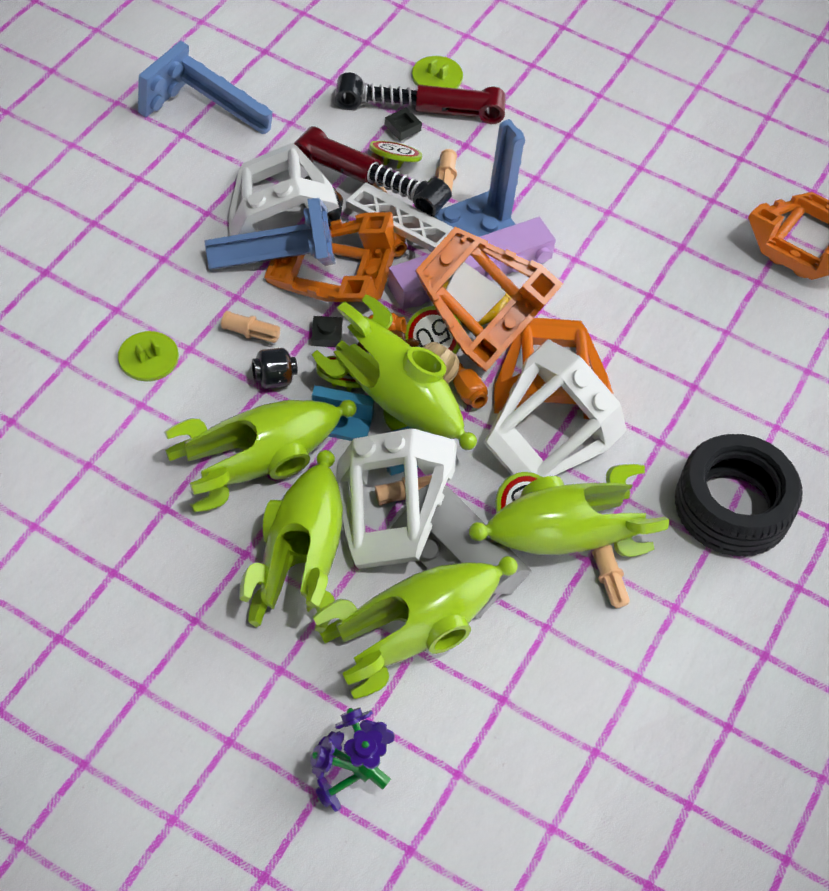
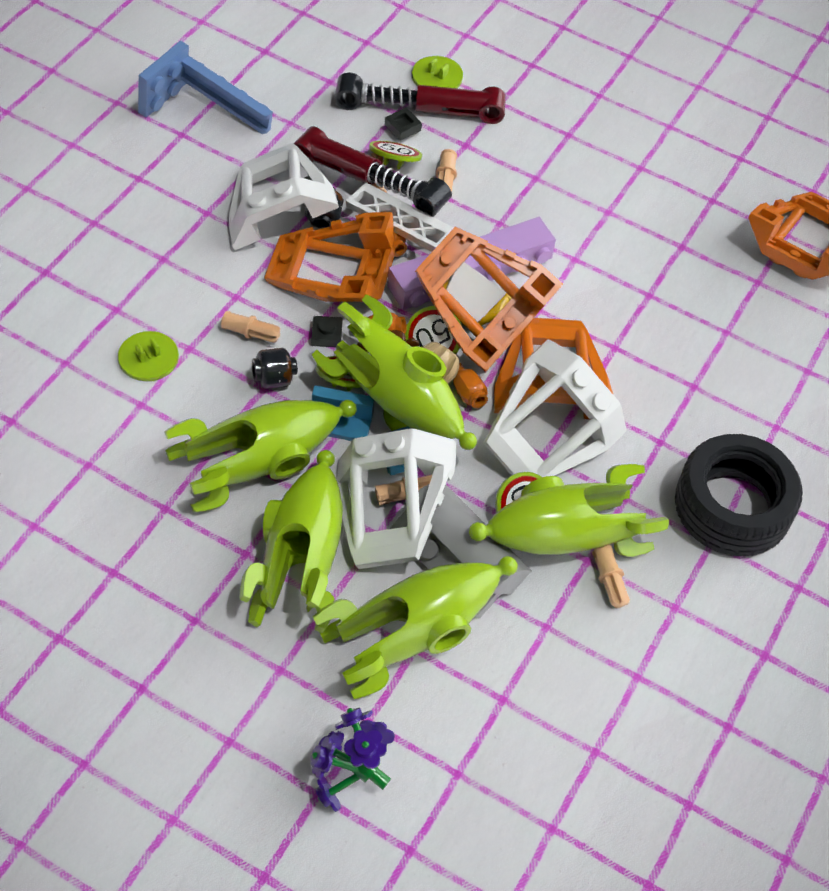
medium blue bracket [204,198,336,270] -> none
medium blue bracket [434,119,525,237] -> none

